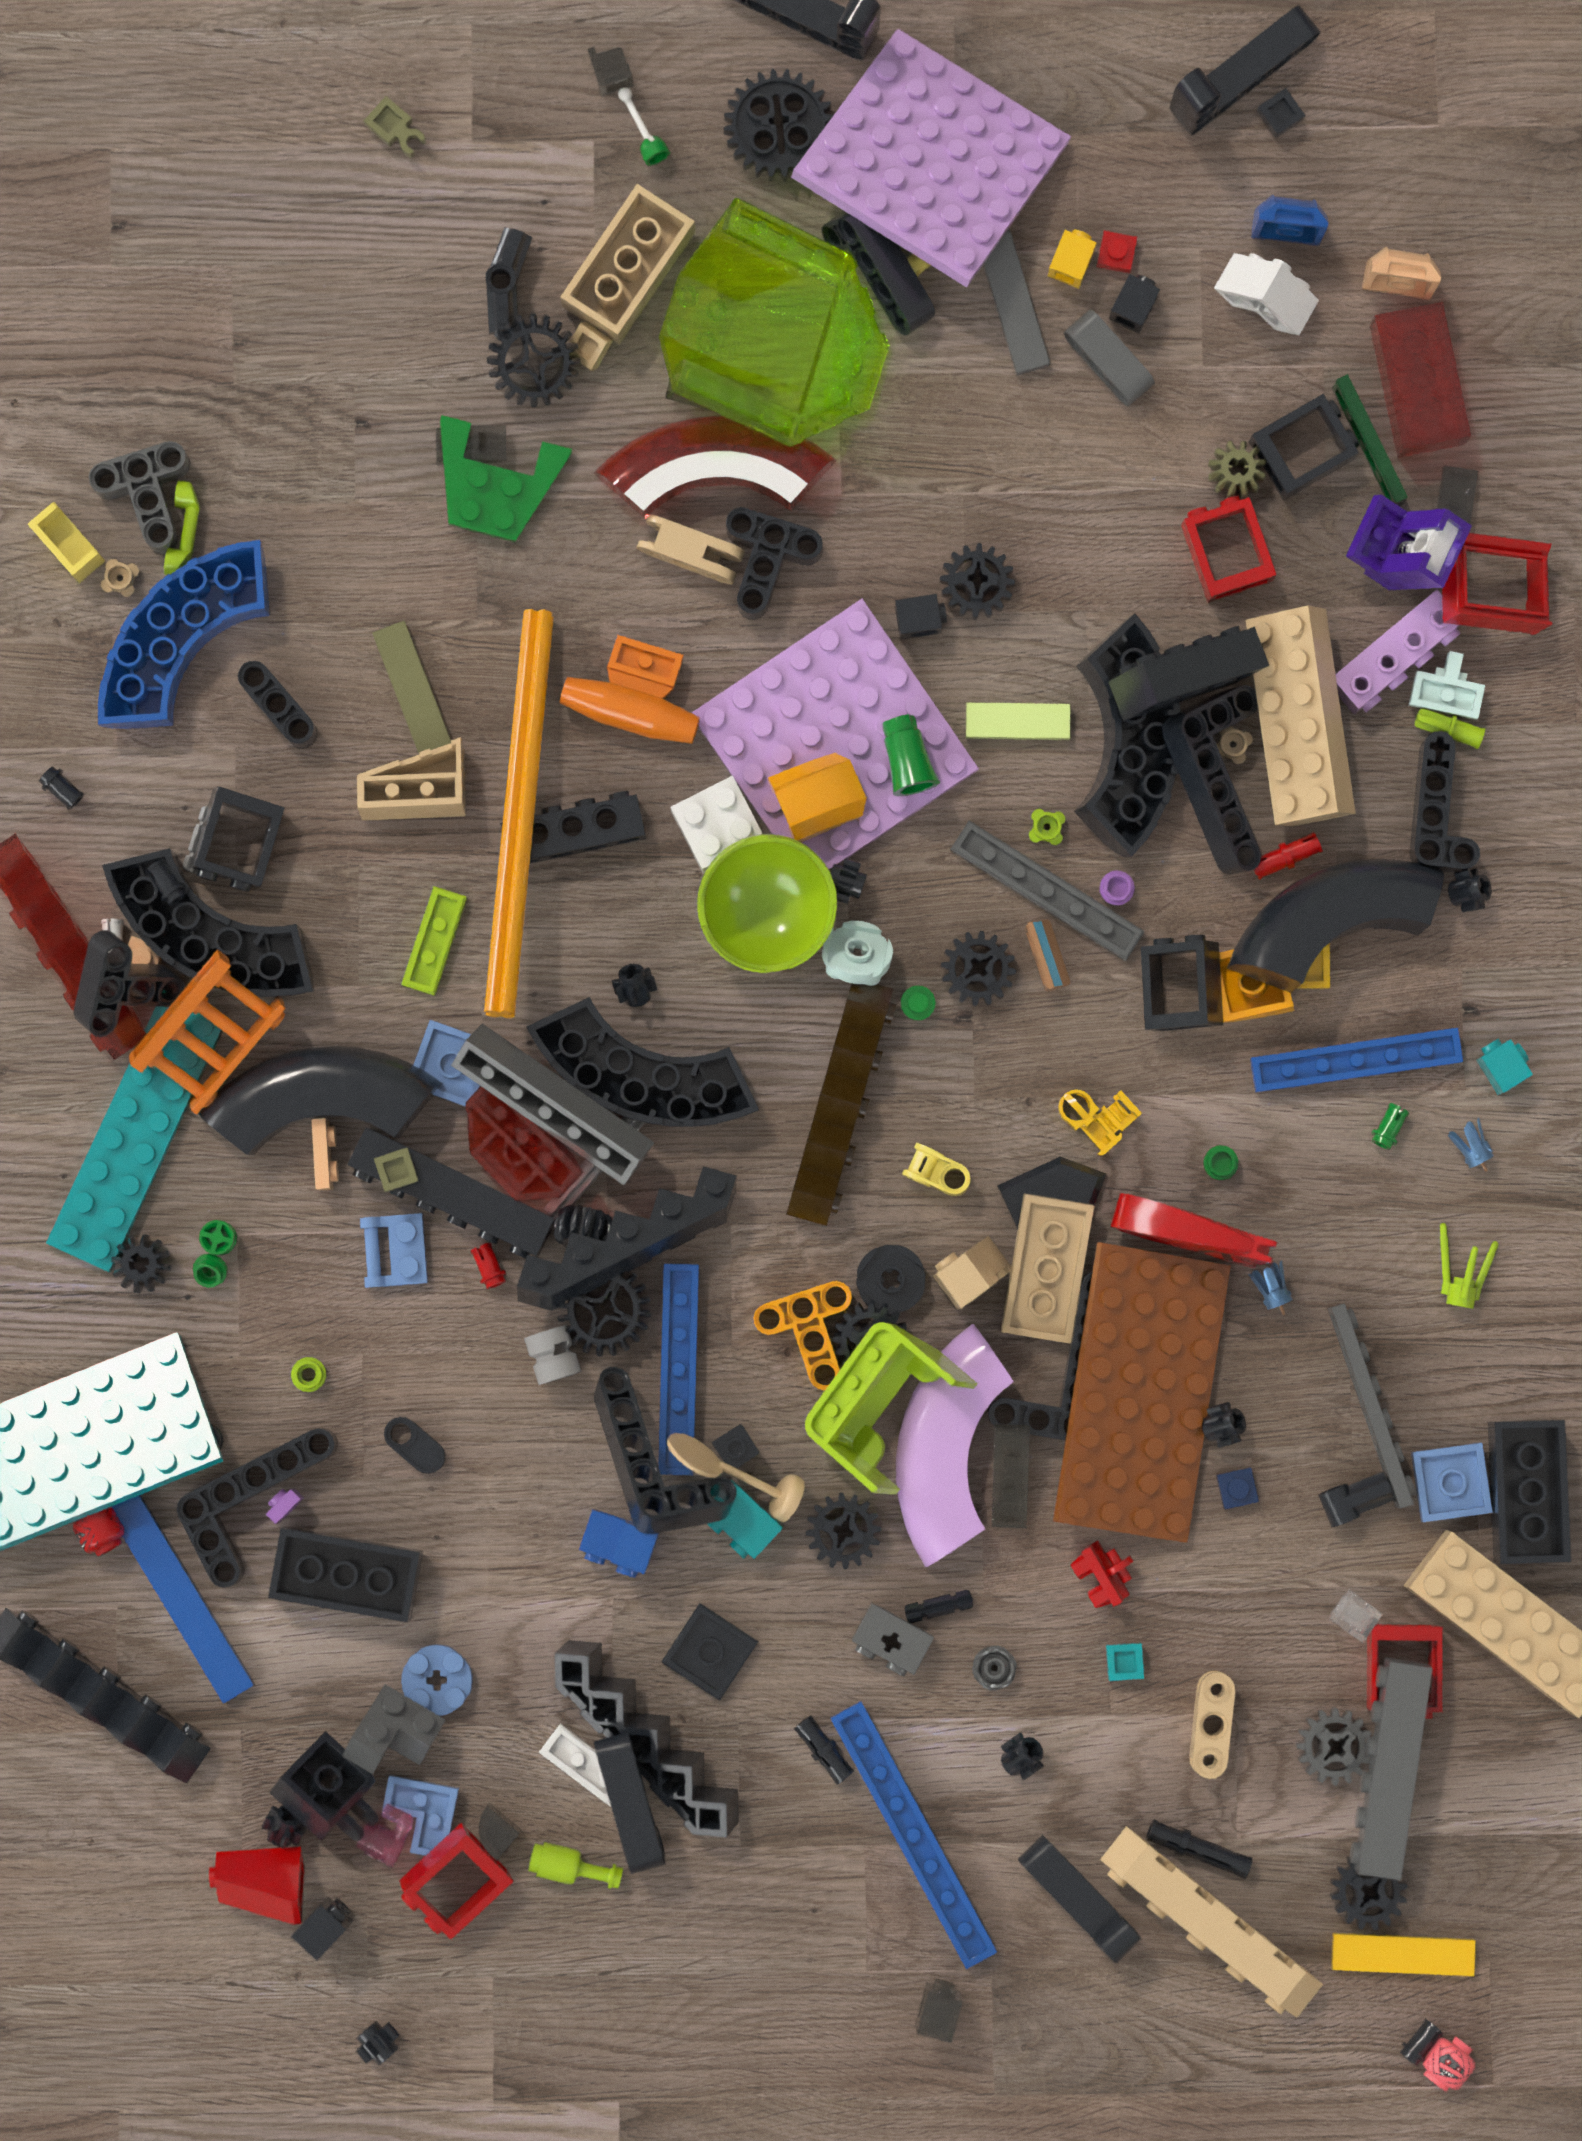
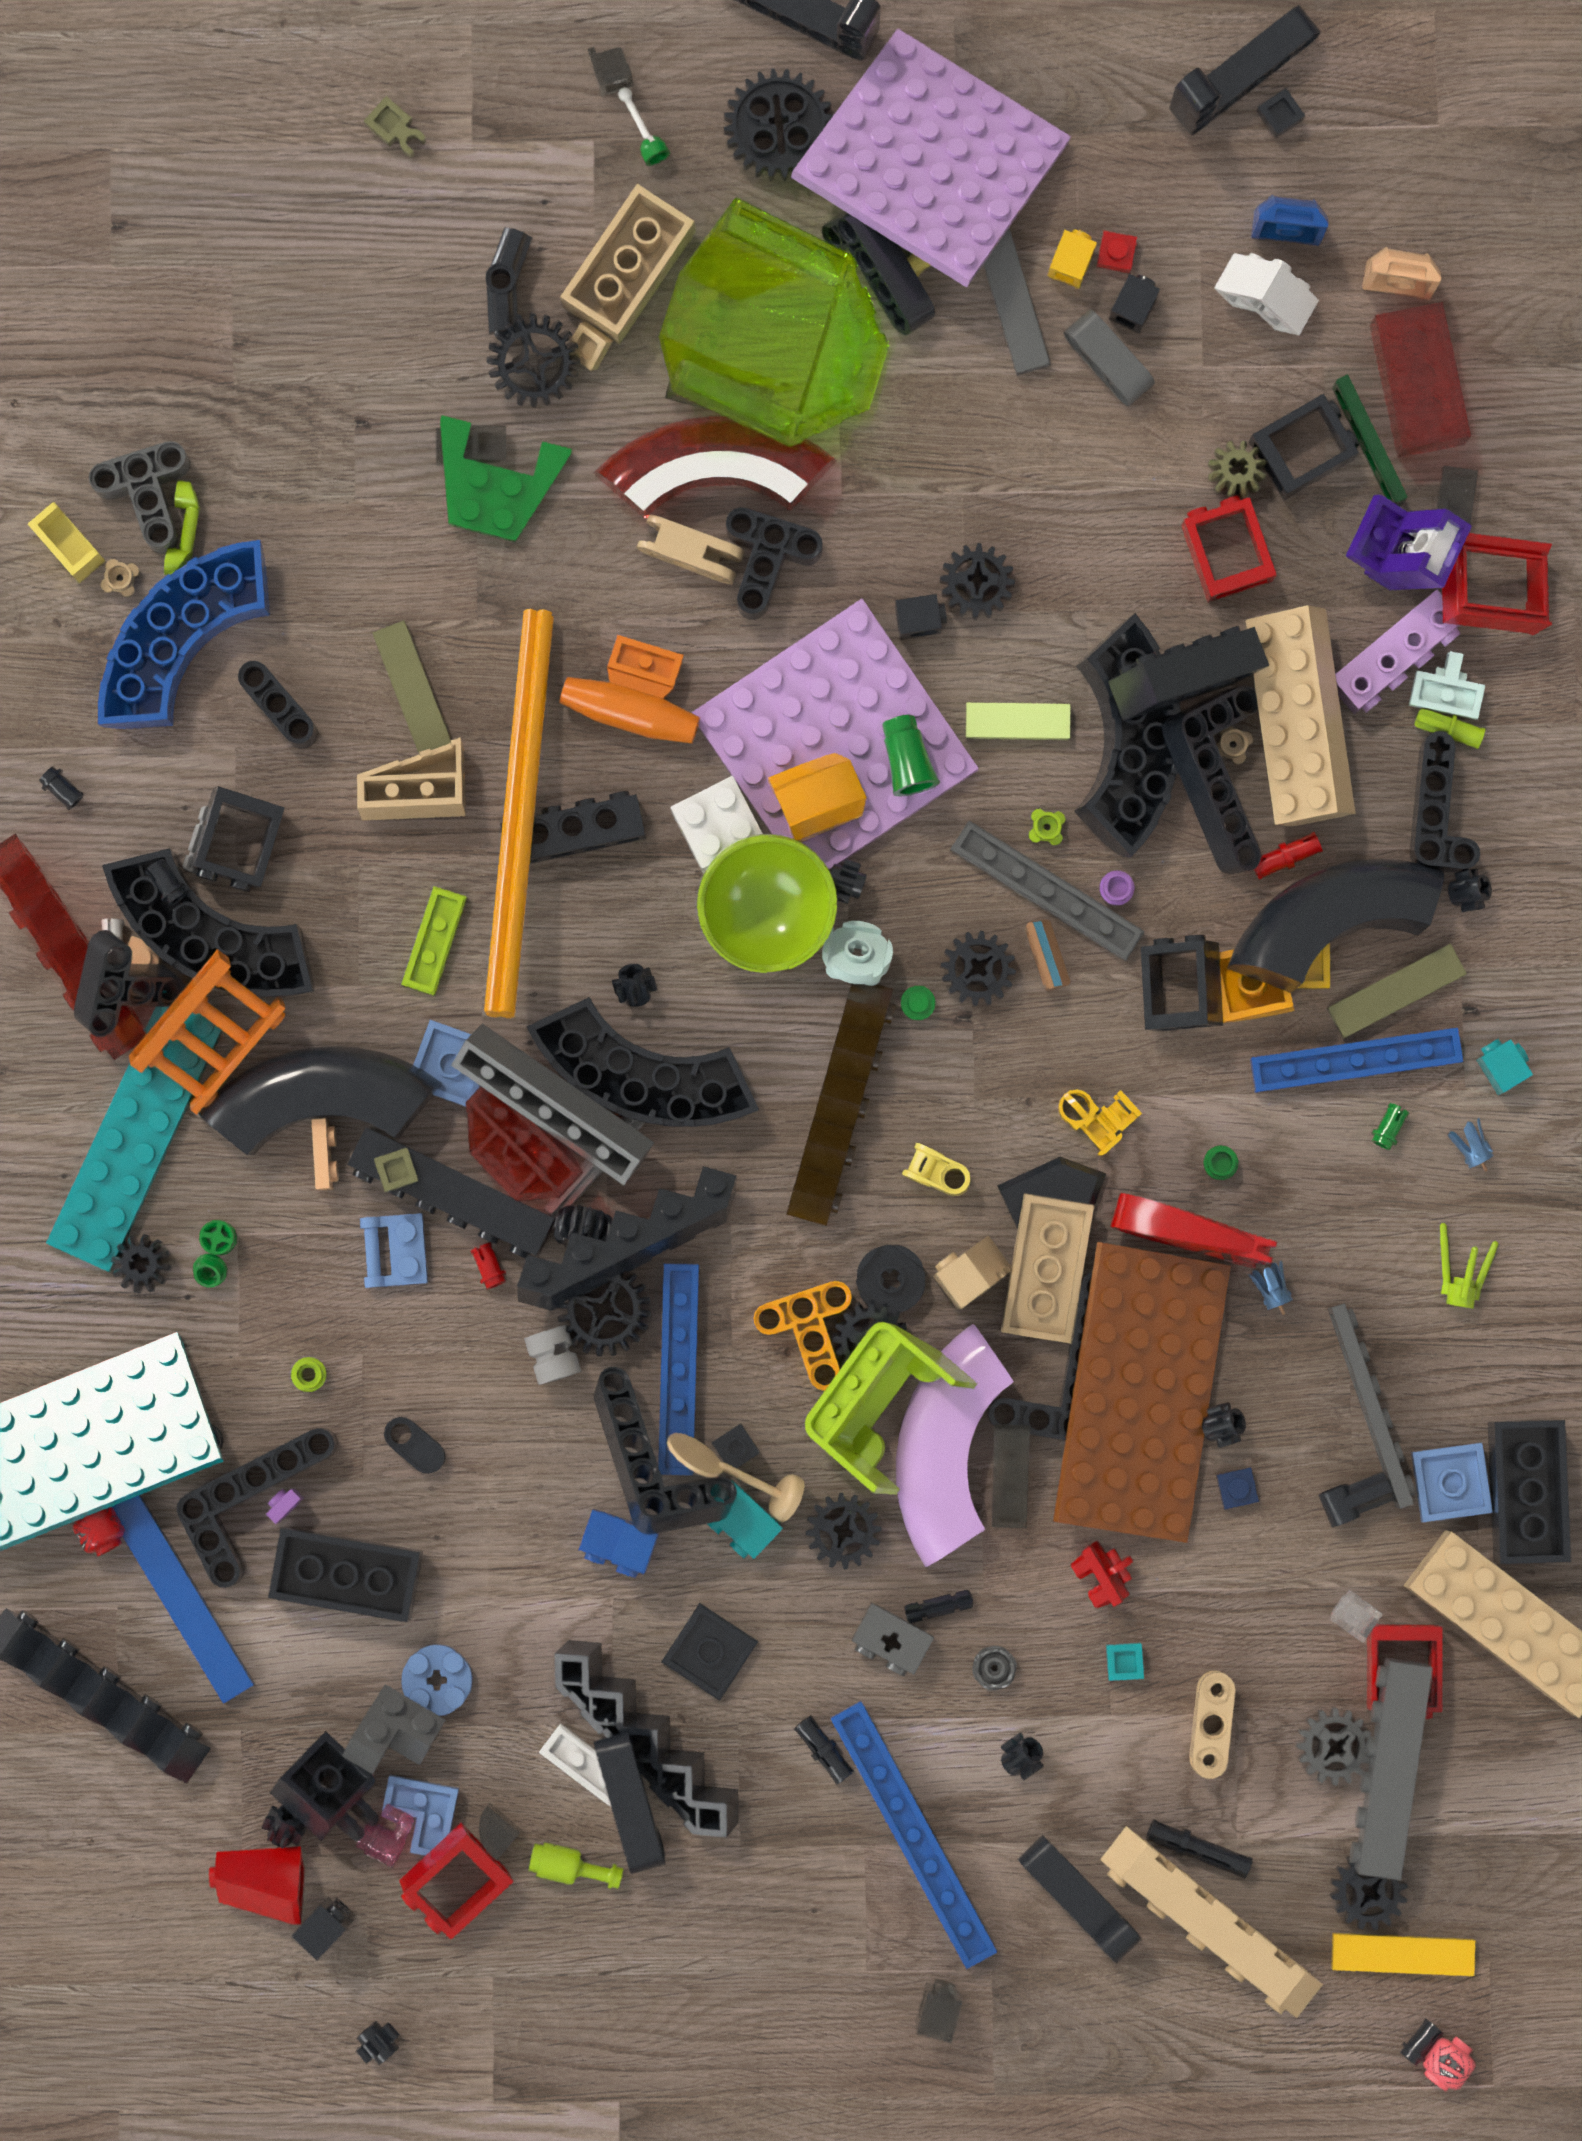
none -> olive tile [1327,943,1467,1039]

